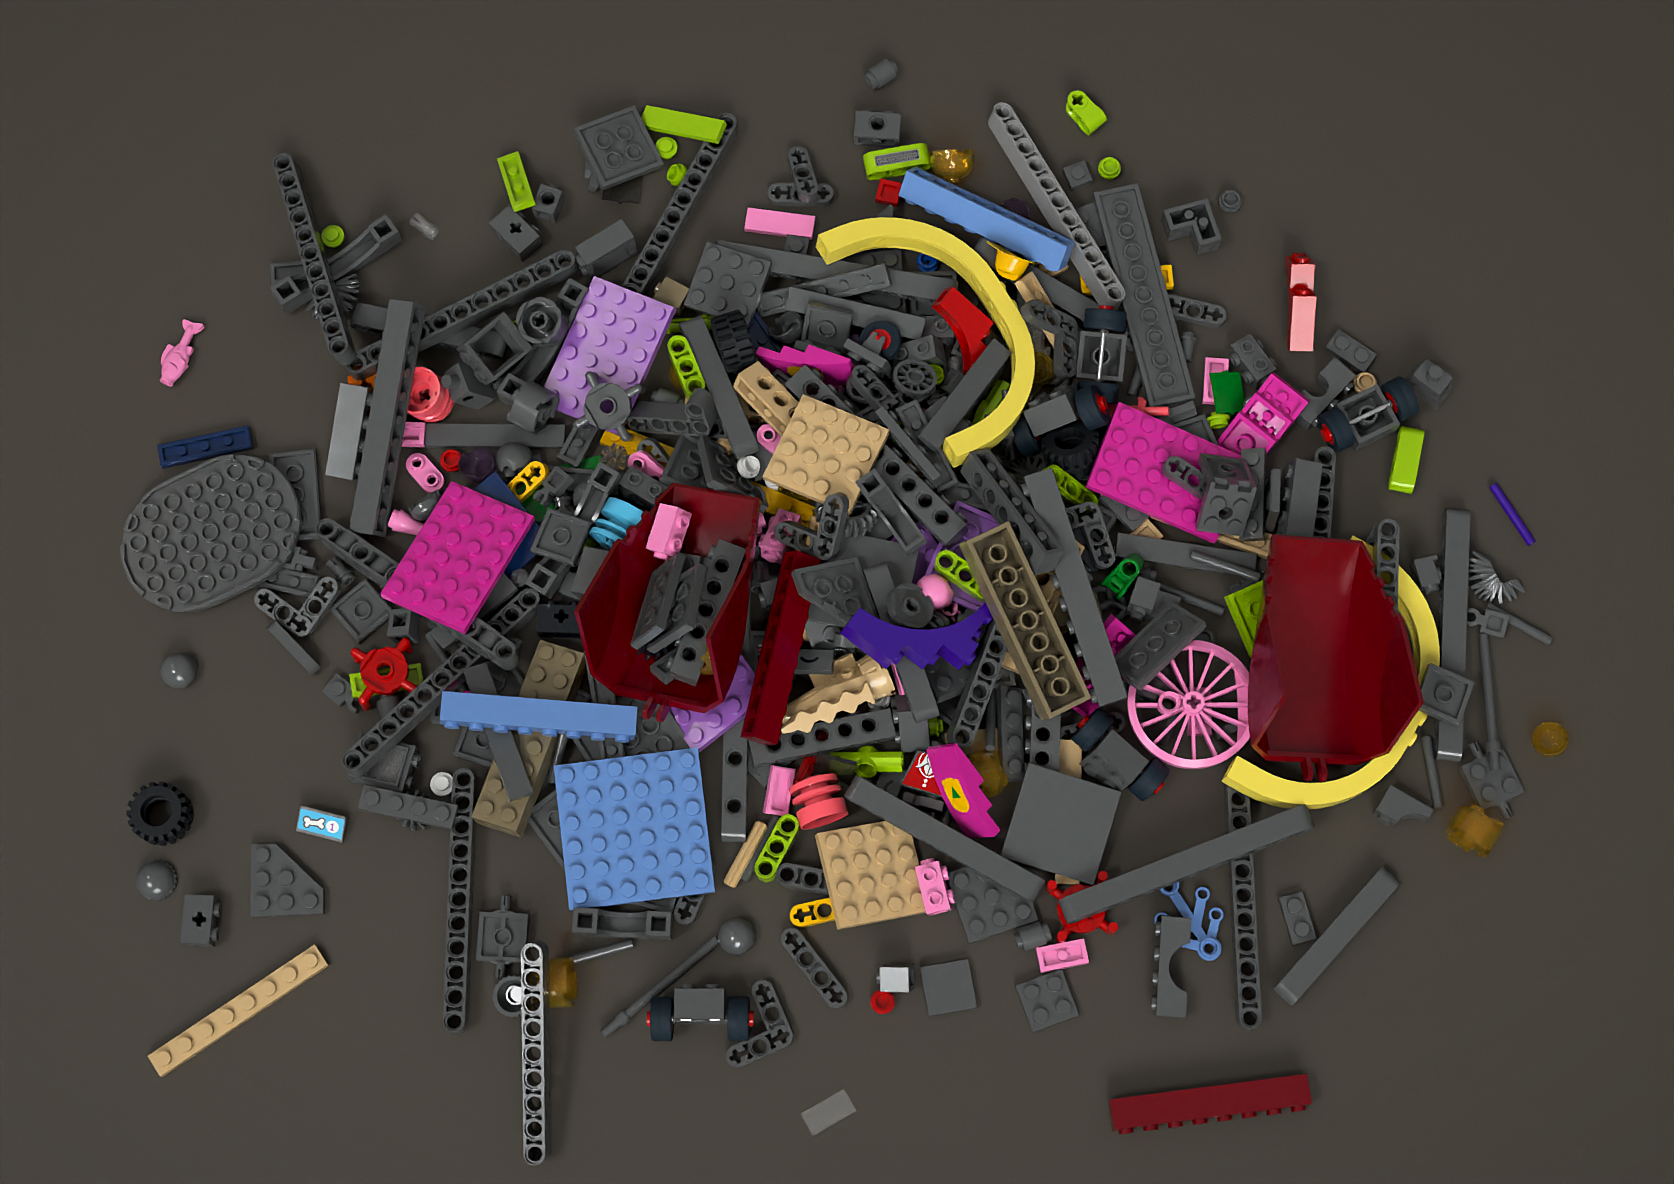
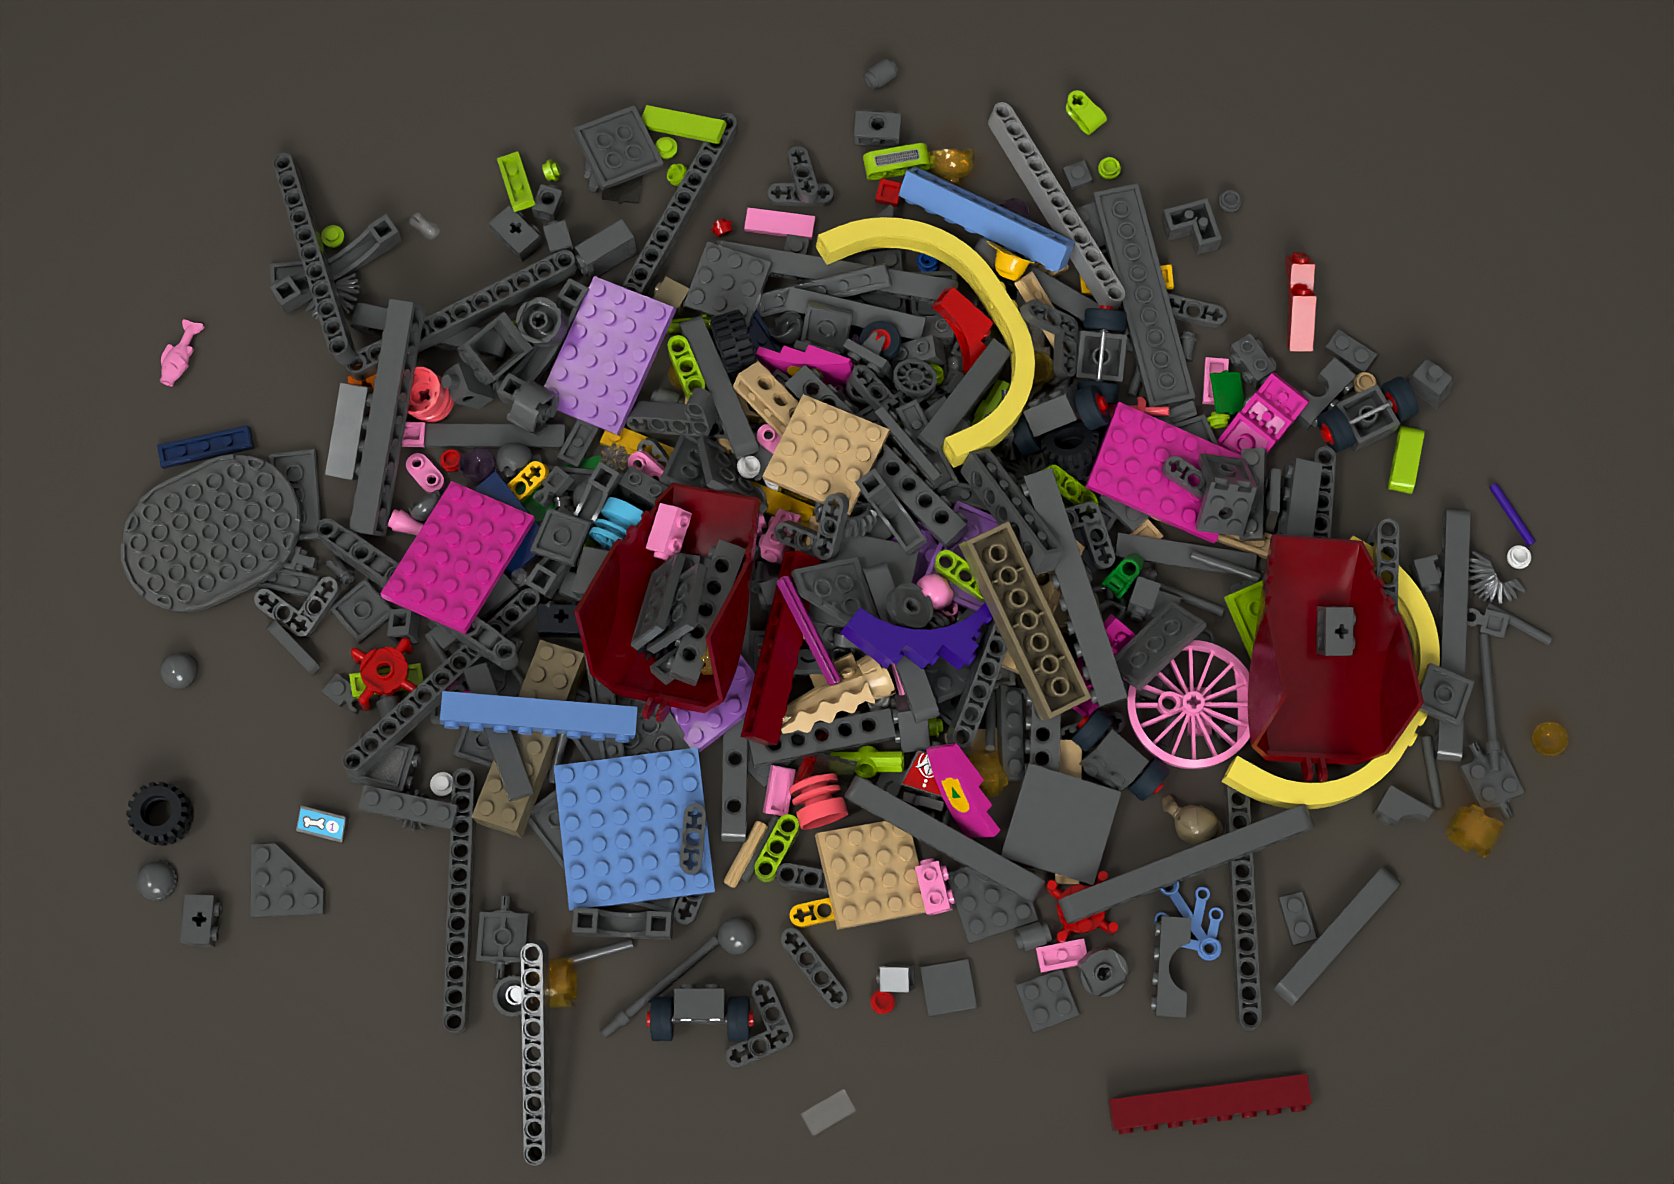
tan plate [148,944,329,1077] -> none
dark grey plate [573,371,646,442] -> none
none -> lime plate [542,159,561,182]
none -> dark grey brick [543,220,576,266]
none -> dark grey beam [680,803,707,875]
none -> red plate [711,218,733,238]
none -> magenta axle [777,575,841,685]
none -> dark grey plate [1077,946,1128,997]
none -> dark tan piece [1162,794,1223,846]
none -> dark grey brick [1316,606,1356,656]
none -> white plate [1507,545,1531,569]

